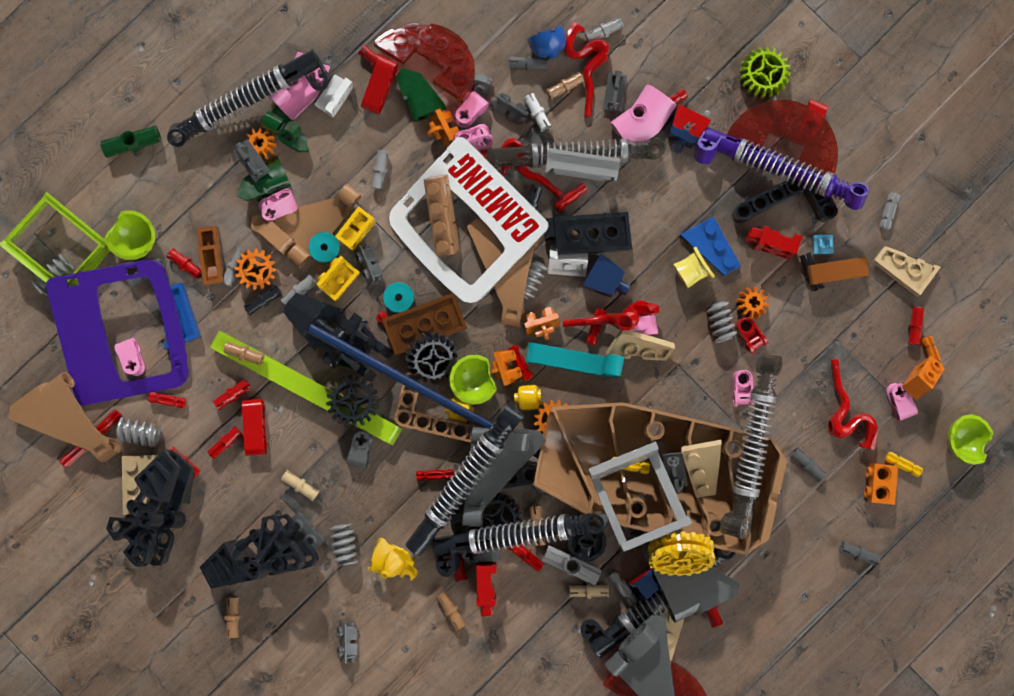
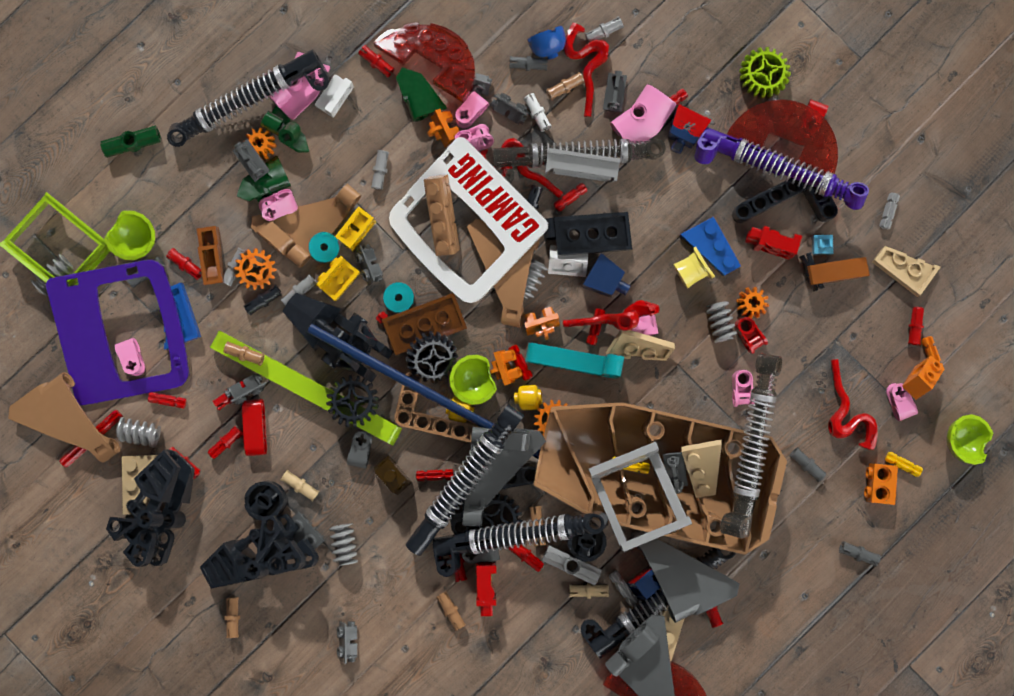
red beam [361,56,398,115] -> none
yellow helmet [368,538,418,581] -> none
yellow piece [648,532,716,576] -> none
none -> dark grey hinge [224,374,266,405]
none -> black brick [244,480,288,520]
none -> dark brown torso [374,455,412,495]

